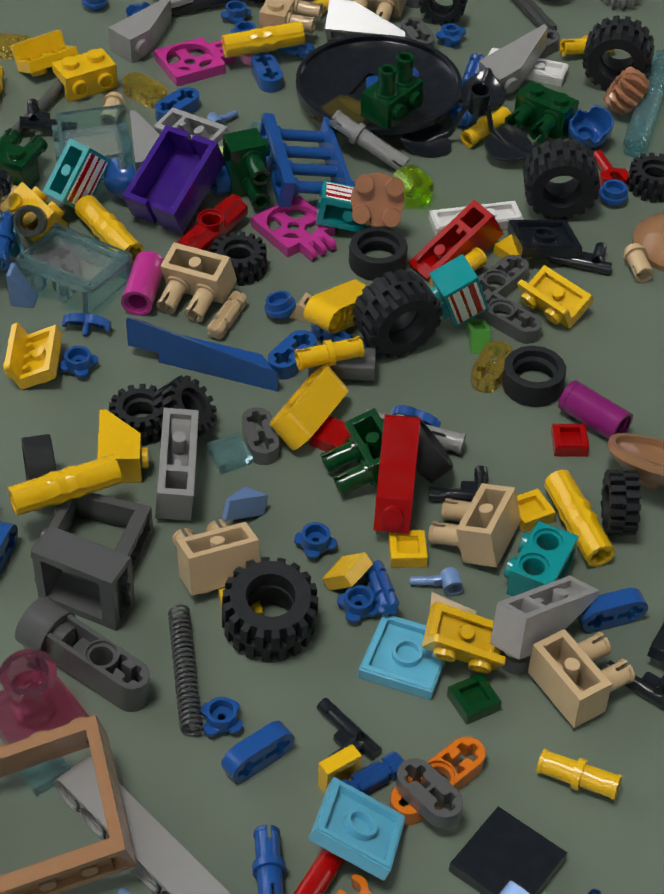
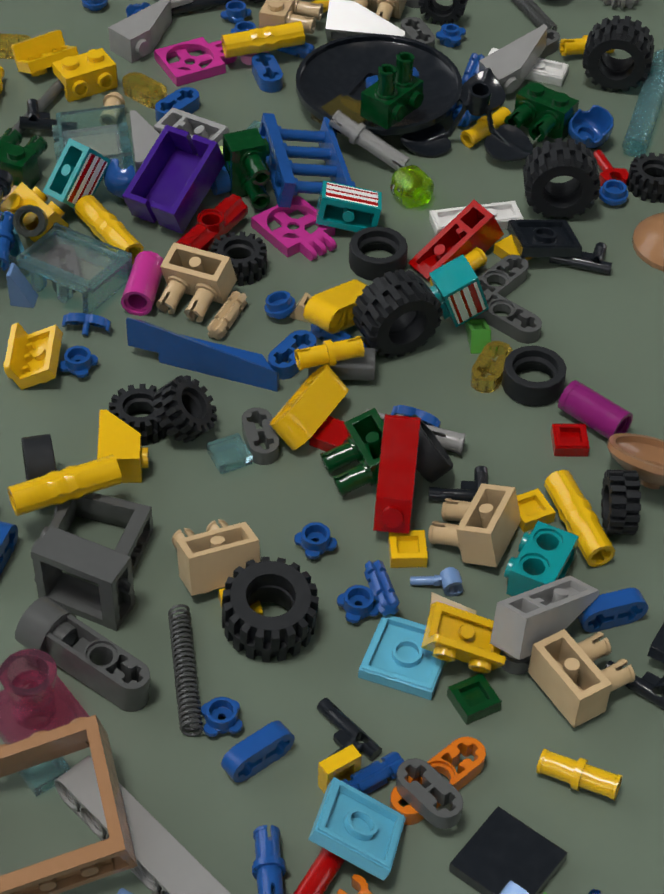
light grey slope [155,408,199,521] -> none
medium blue hand [207,110,238,125] -> none
medium blue piece [222,486,269,521] -> none
yellow tile [322,552,373,590] -> none
nougat piece [351,172,405,227] -> none
yellow bracket [517,265,594,329] -> none
nougat gear [603,67,650,116] -> none
tan pin [623,243,655,283] -> none

